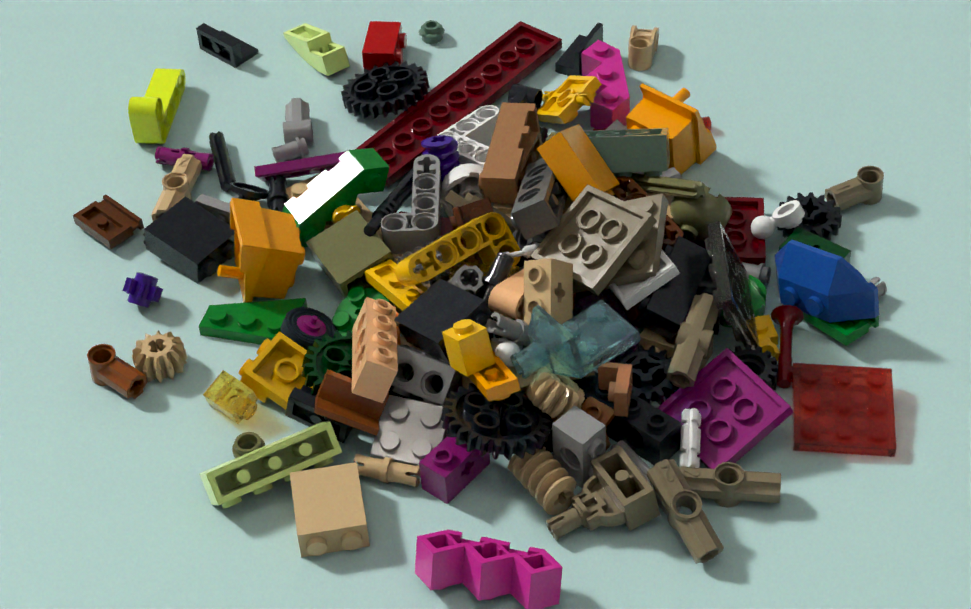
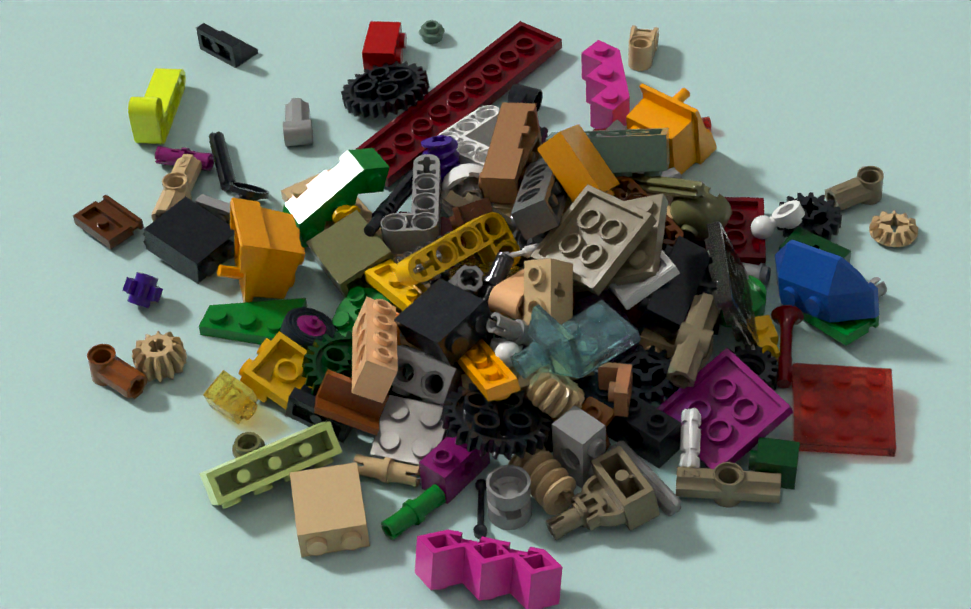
magenta tile [254,148,365,182] -> none
black pin [267,175,290,212] -> none
light grey pin [272,137,309,163] -> none
yellowish green slope [283,23,350,76] -> none
yellow brick [442,319,495,377] -> none
yellow plate [537,75,602,124] -> none
black panel [555,23,603,76] -> none
dark tan piece [647,459,724,564] -> none
none -> green pin [381,484,446,540]
none -> black hinge [473,479,487,539]
none -> light grey wheel [486,465,532,530]
none -> dark green brick [748,437,800,490]
none -> tan gear [869,210,919,247]

